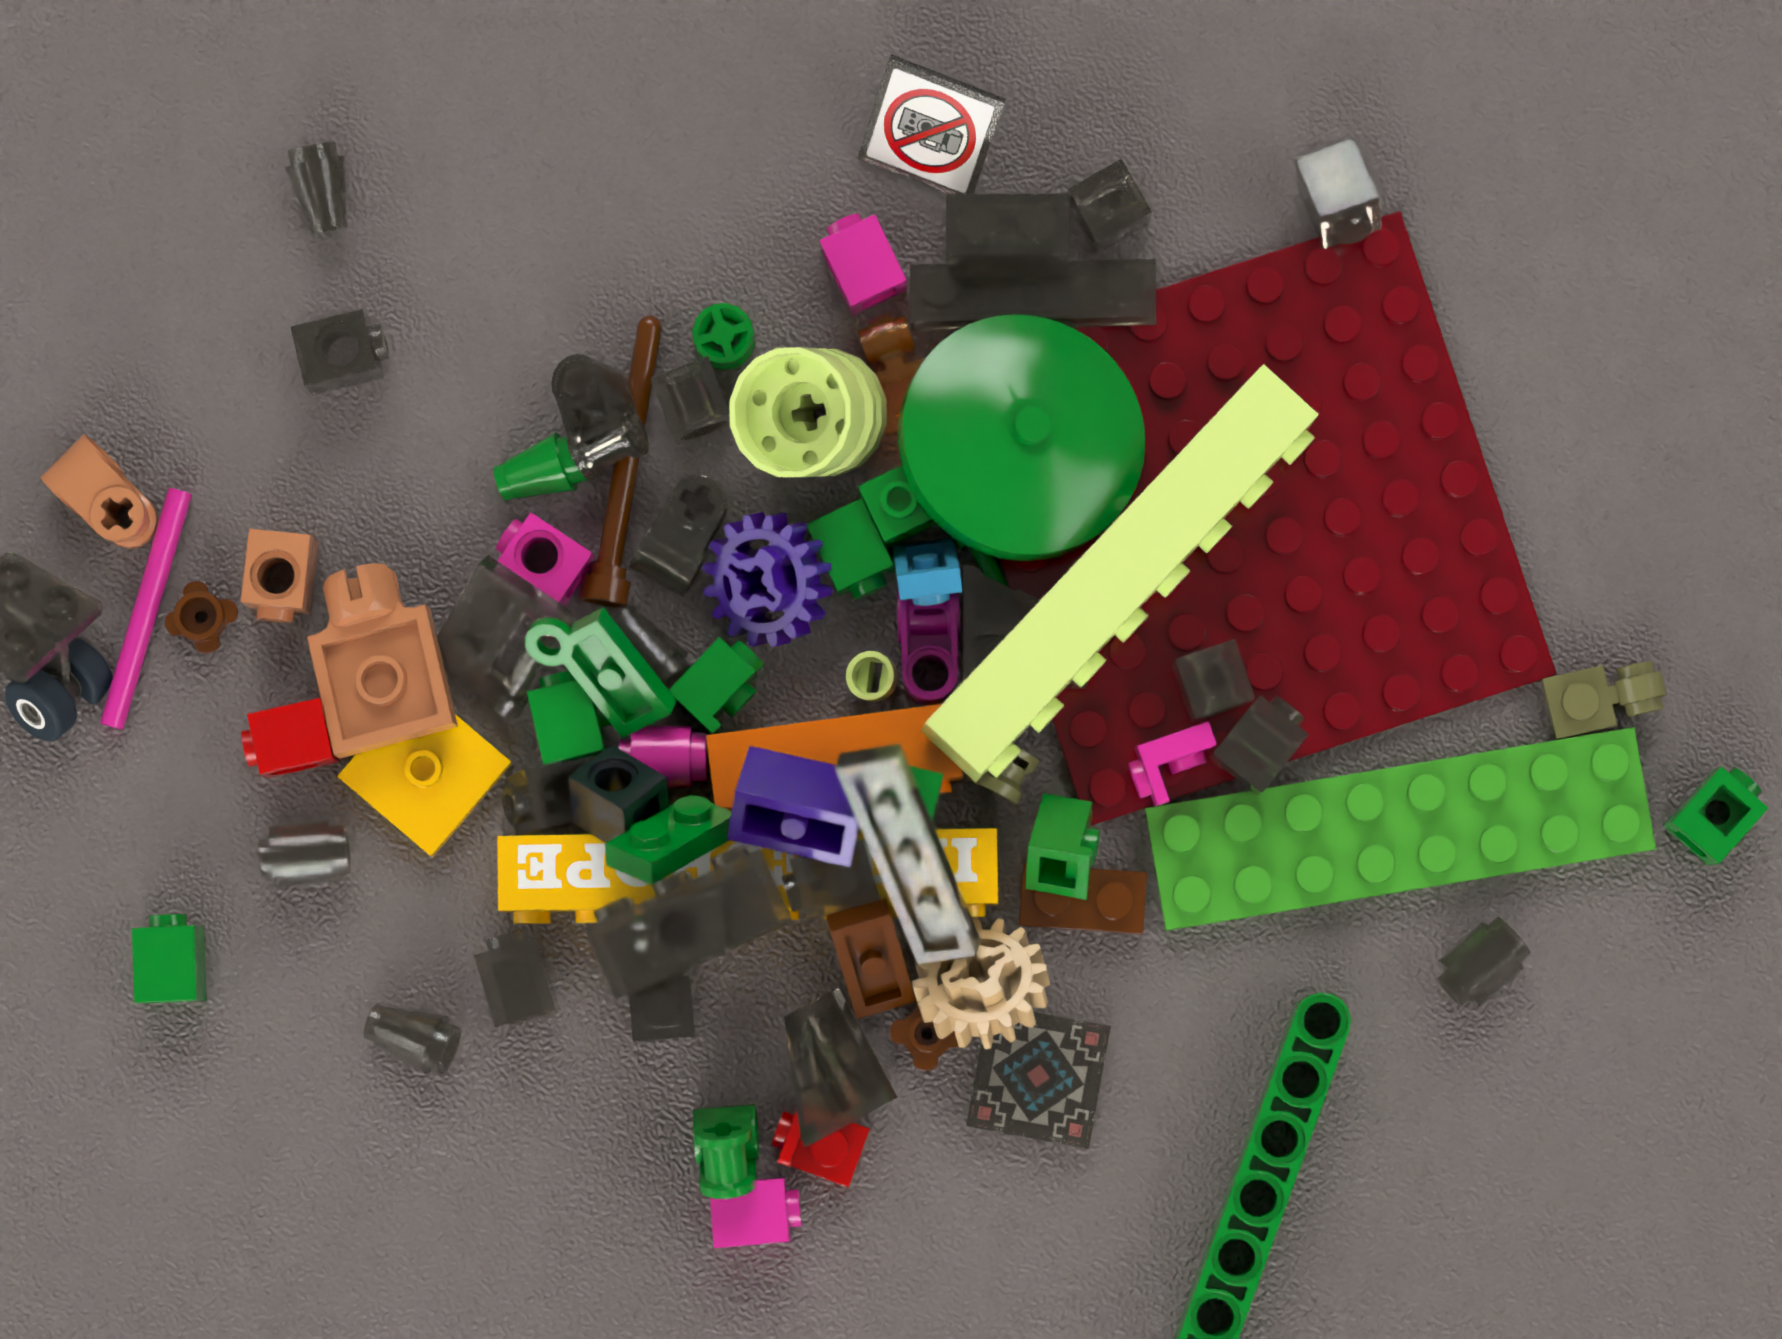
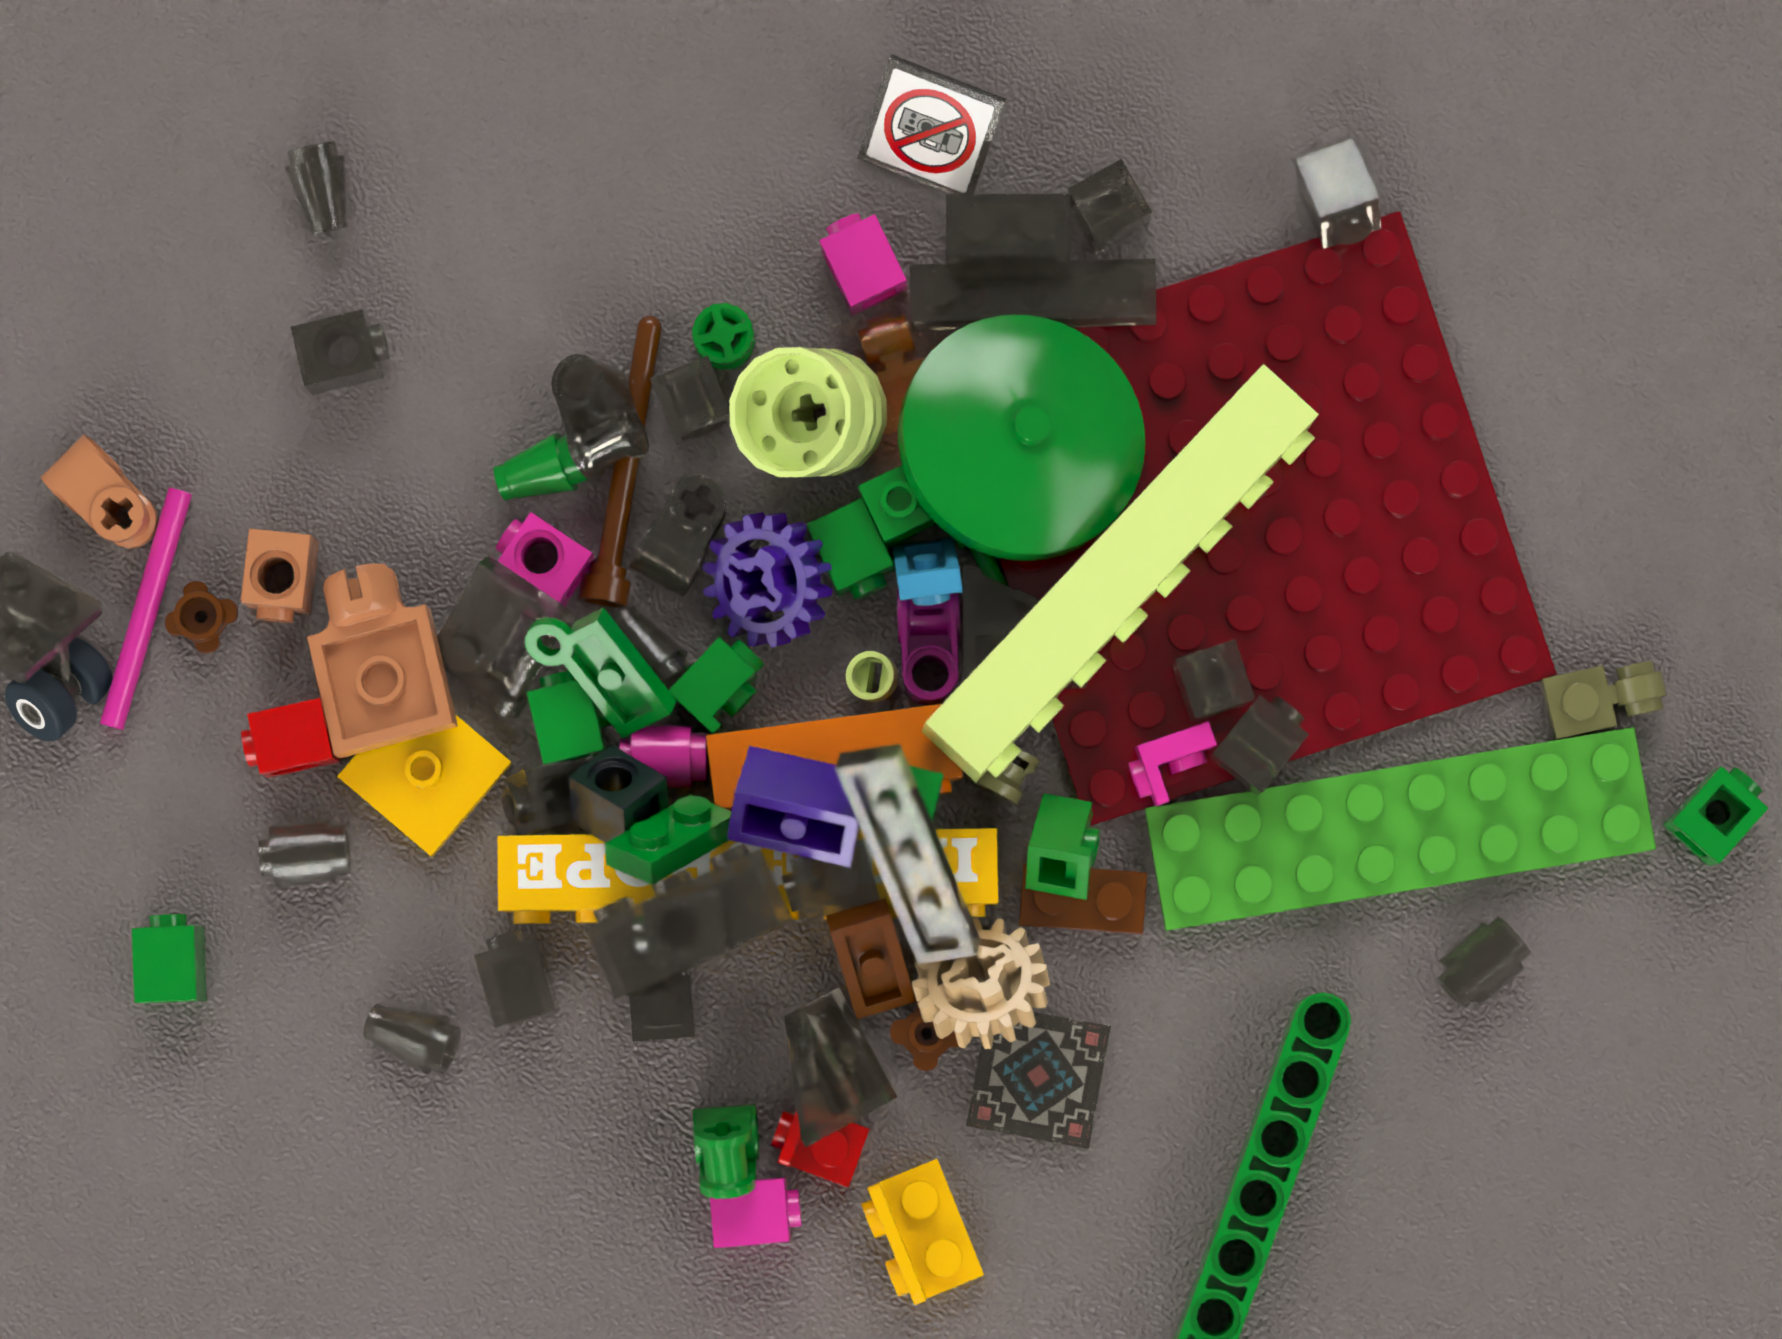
none -> yellow bracket [861,1158,984,1305]

